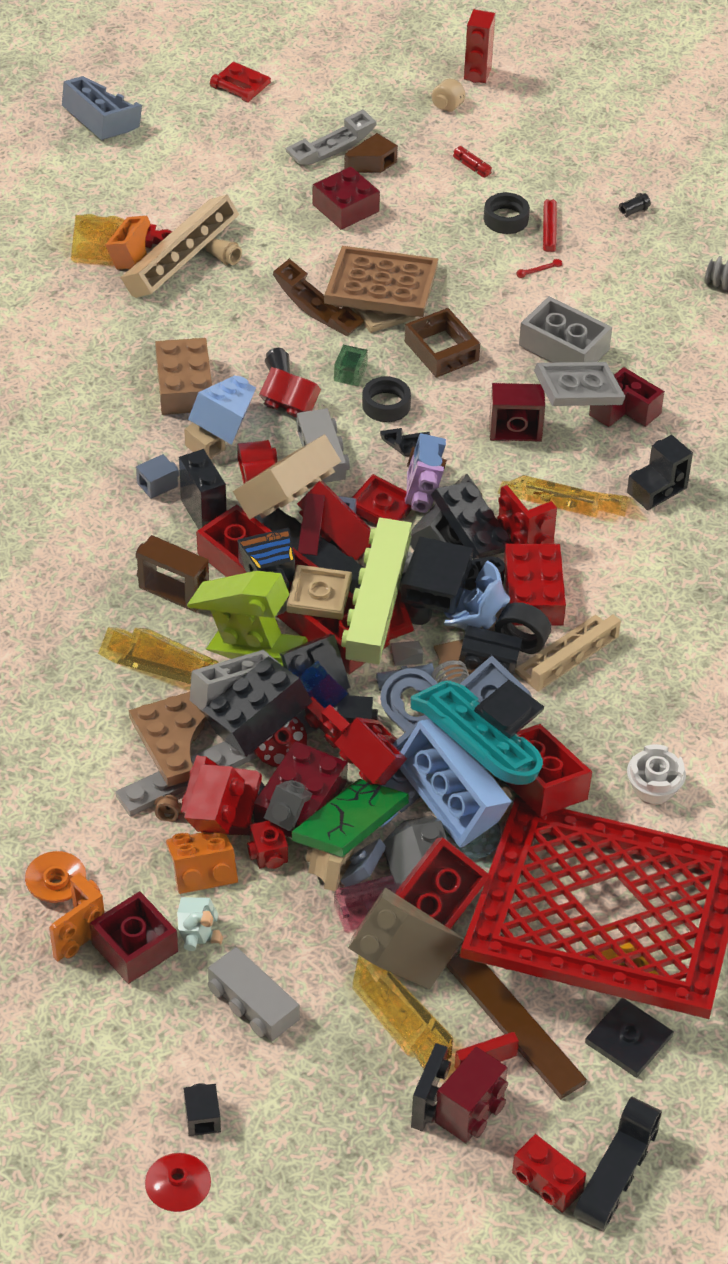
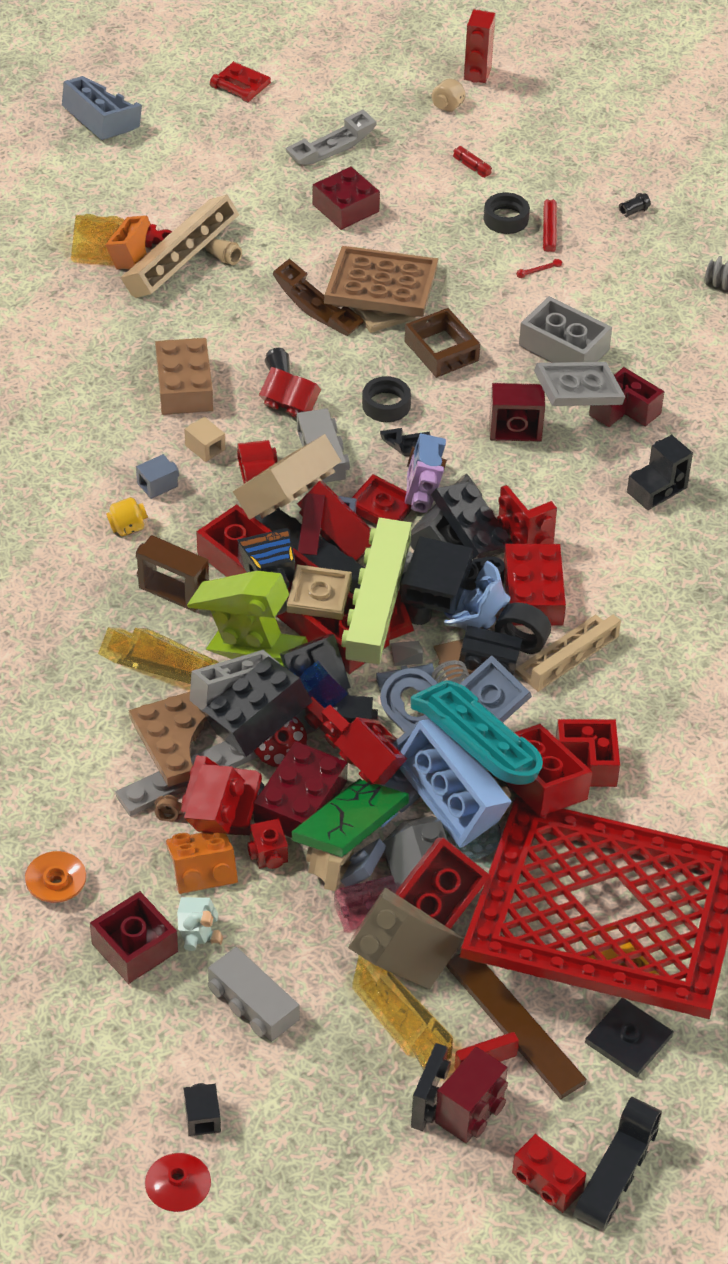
orange bracket [49,872,105,962] -> none
black brick [179,449,227,529] -> none
light blue wedge [188,375,256,445] -> none
dark grey bracket [264,780,312,831] -> none
clear green brick [334,344,368,387] -> none
reddish brown slope [344,133,398,173] -> none
black piece [474,680,544,739] -> none
clear yellow wedge [498,475,632,518] -> none
white cone [627,744,686,804] -> none
none -> yellow head [106,497,148,536]
none -> red brick [556,719,620,787]

